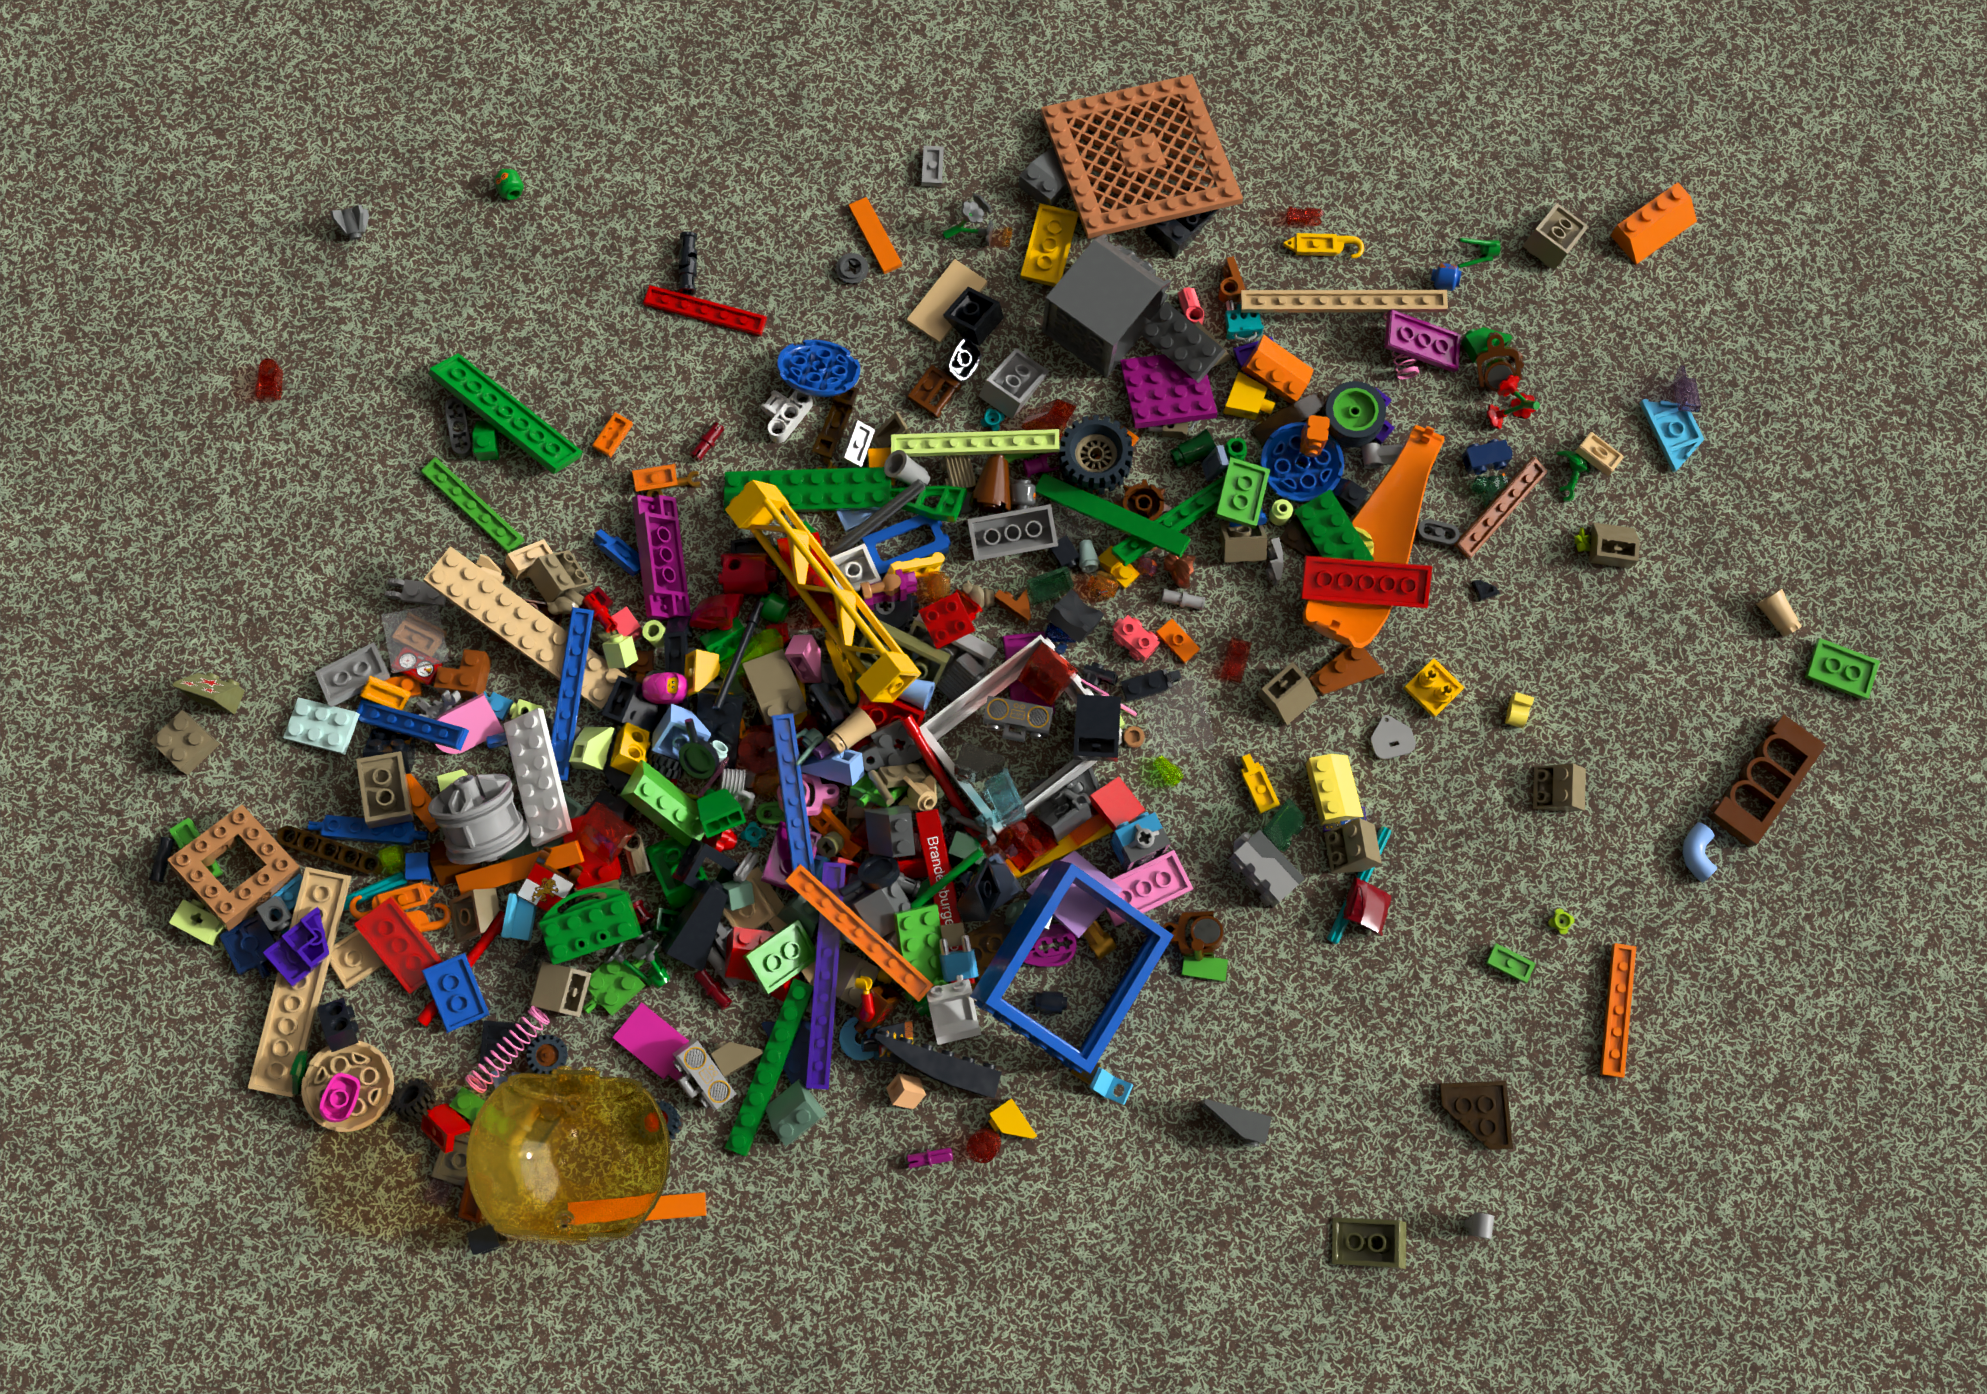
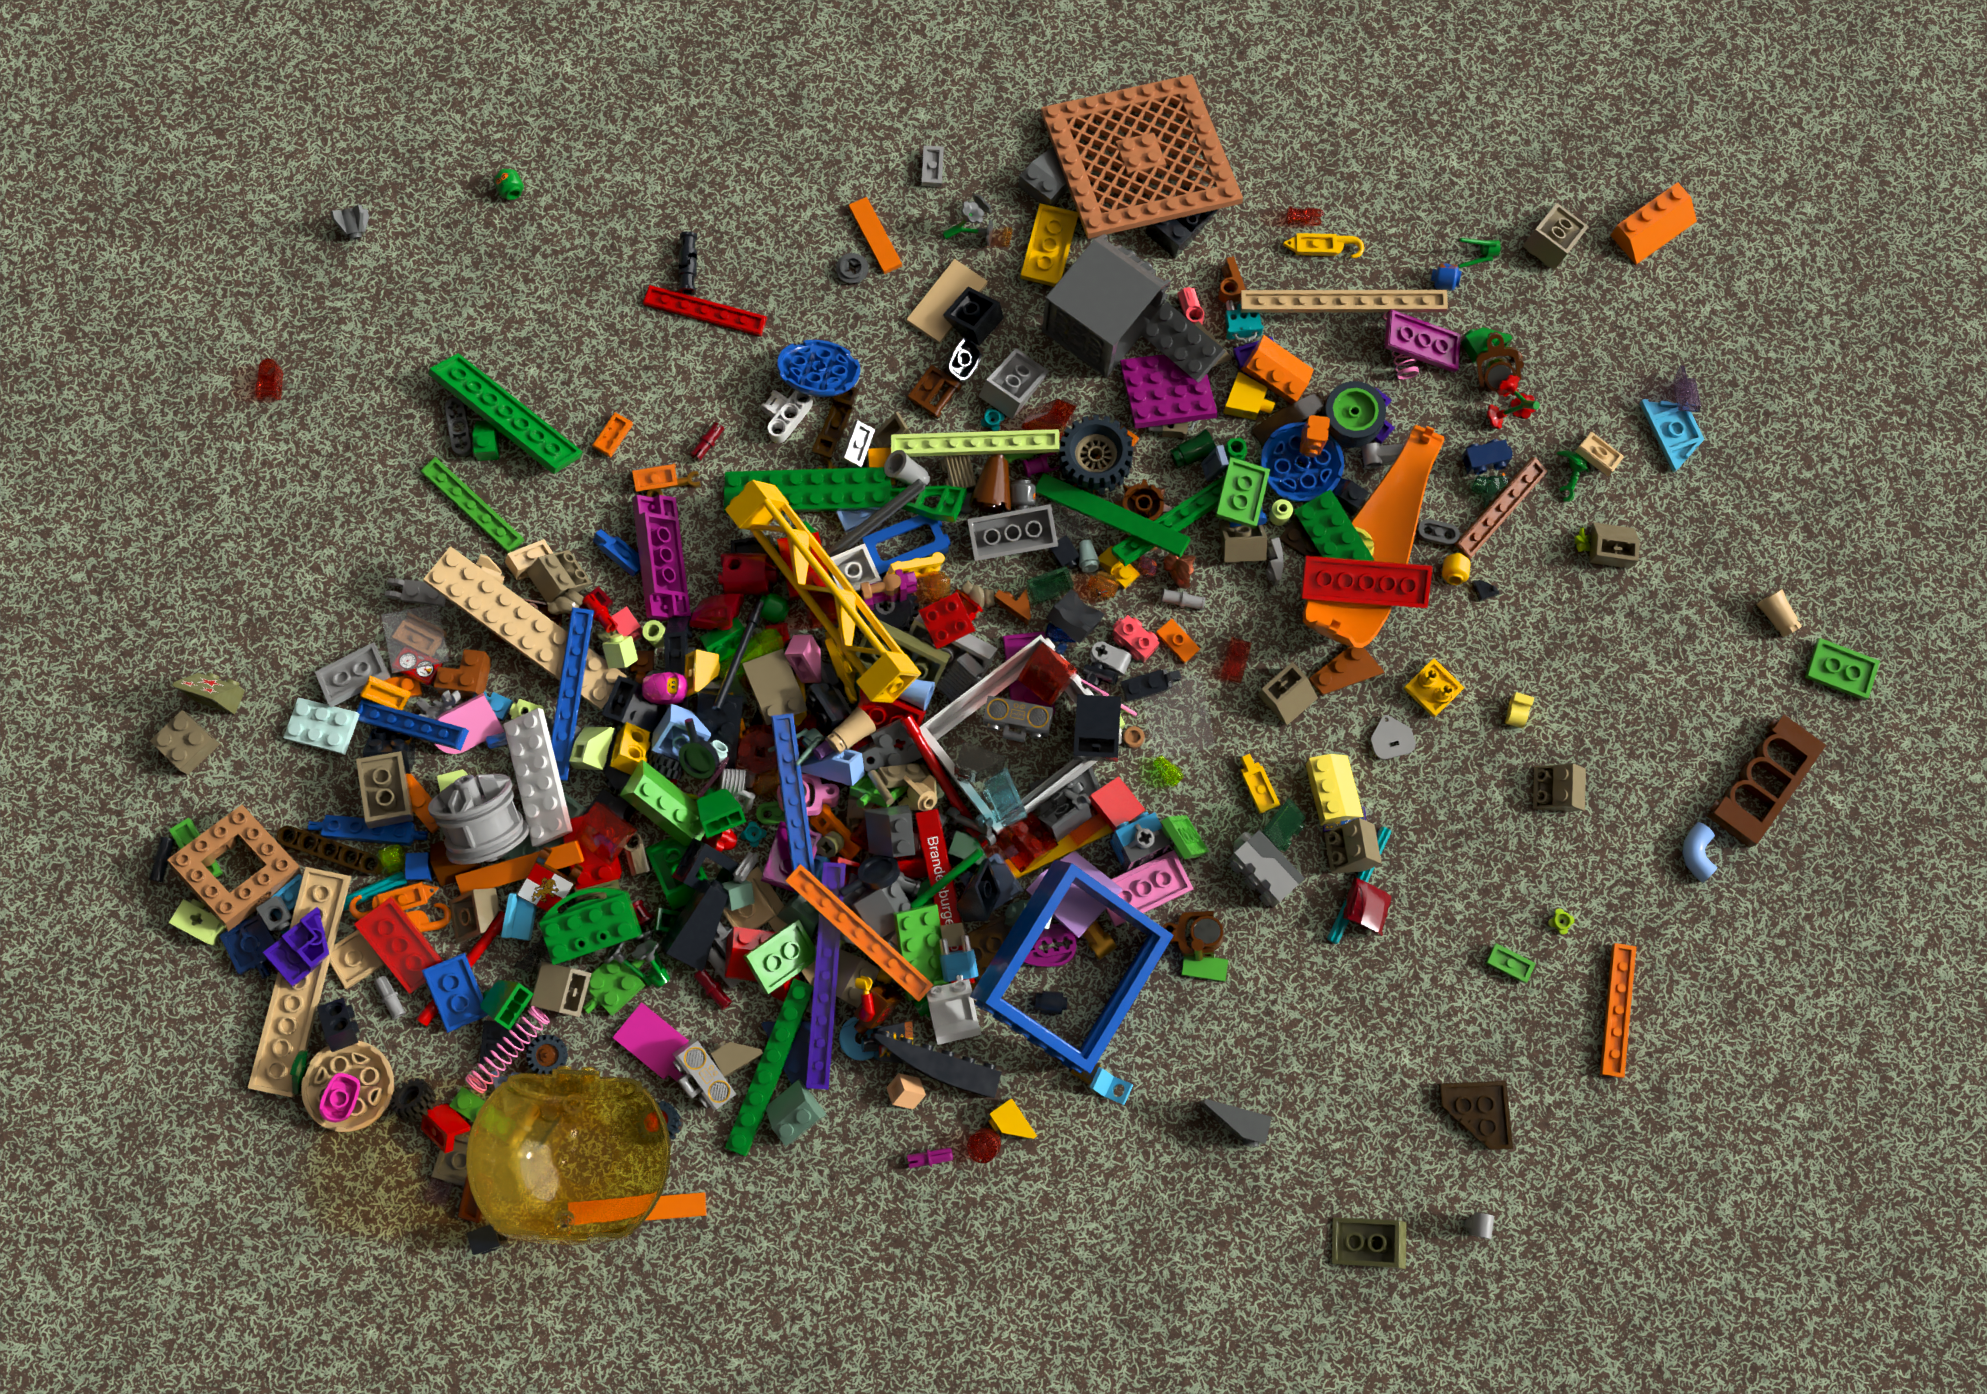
none -> light grey axle [374,975,406,1020]
none -> green torso [480,980,534,1030]
none -> light grey piece [1090,641,1132,676]
none -> bright green plate [1161,815,1210,859]
none -> yellow head [1442,553,1471,585]

